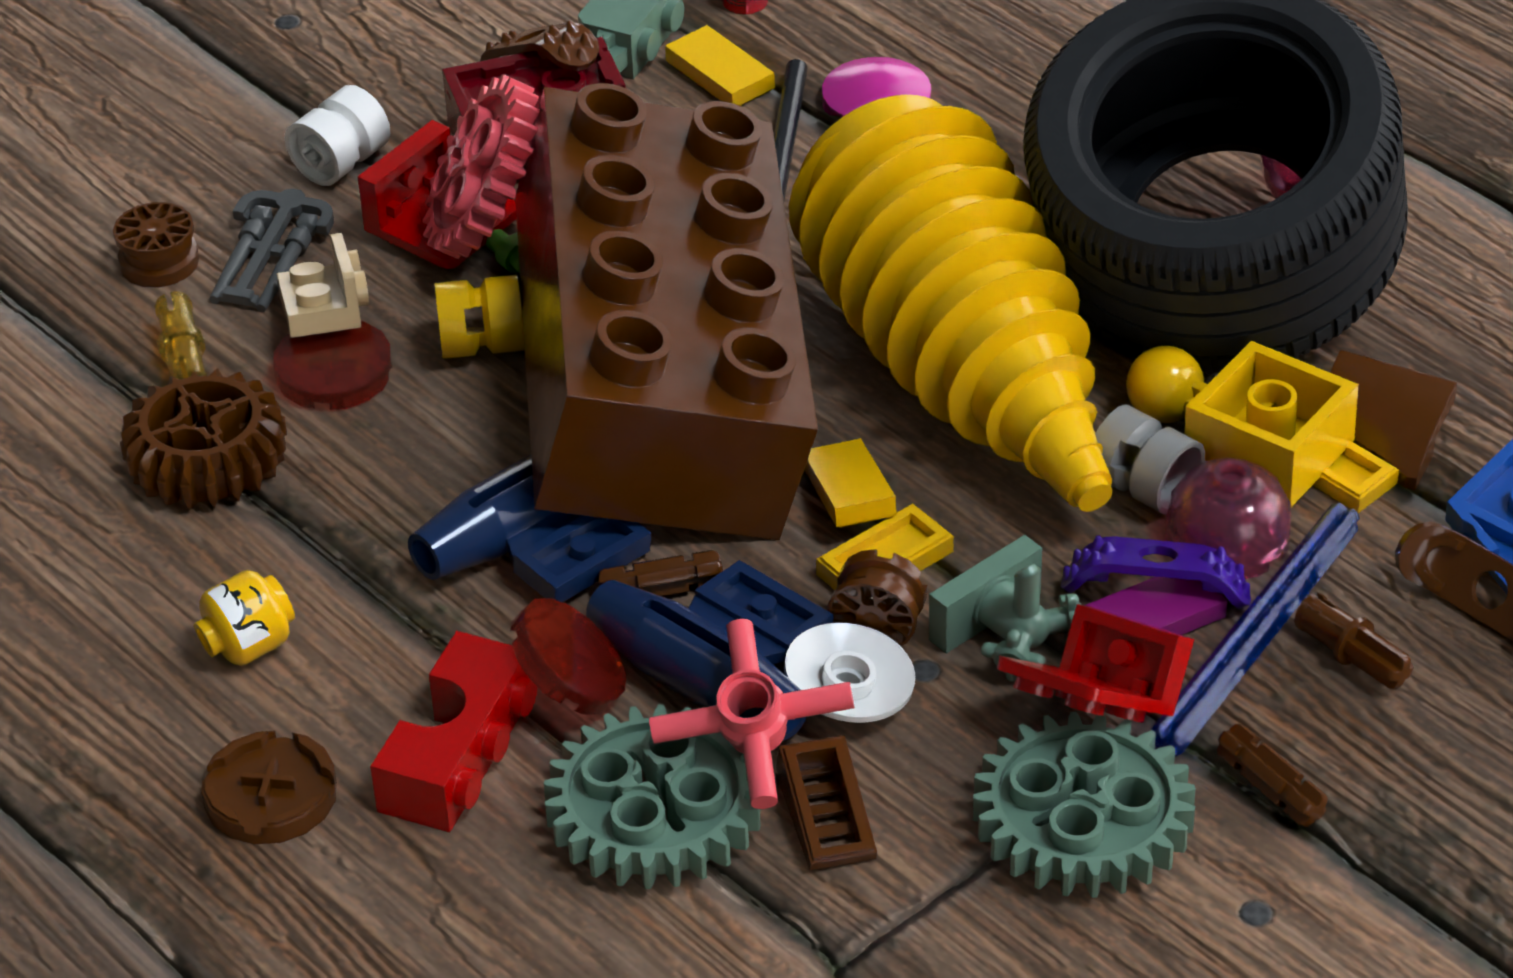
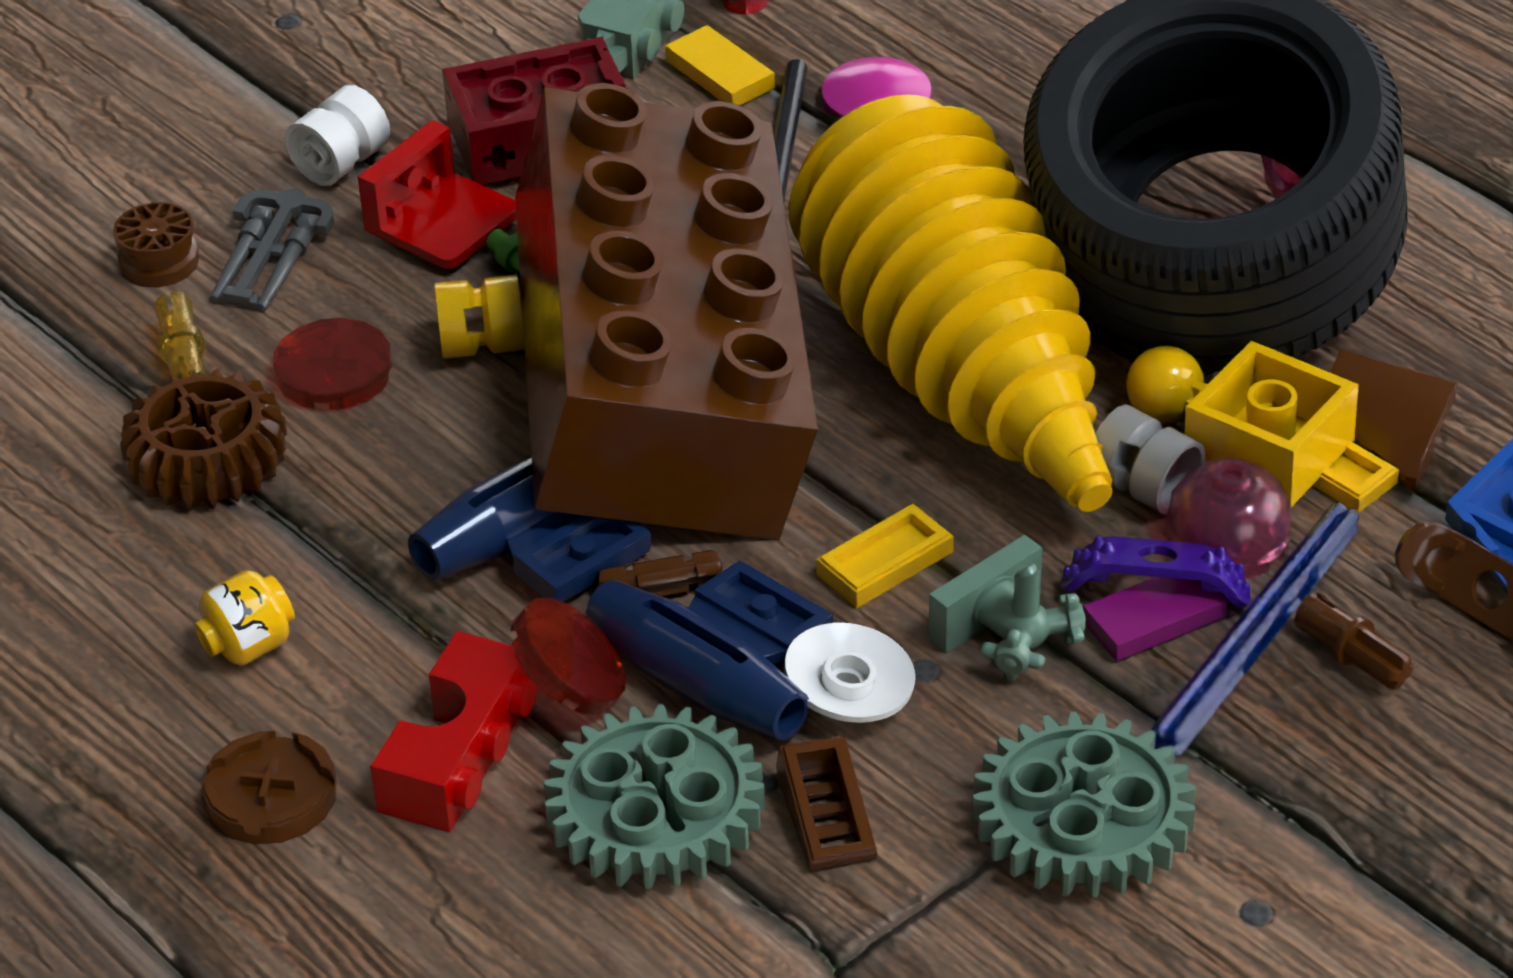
tan bracket [277,233,369,338] -> none
coral gear [423,74,540,259] -> none
reddish brown piece [480,20,599,71] -> none
coral bar [649,619,855,809] -> none
yellow tile [804,438,897,528] -> none
reddish brown wheel [828,549,928,646] -> none
red bracket [996,604,1195,723] -> none
reddish brown axle [1217,724,1328,827] -> none

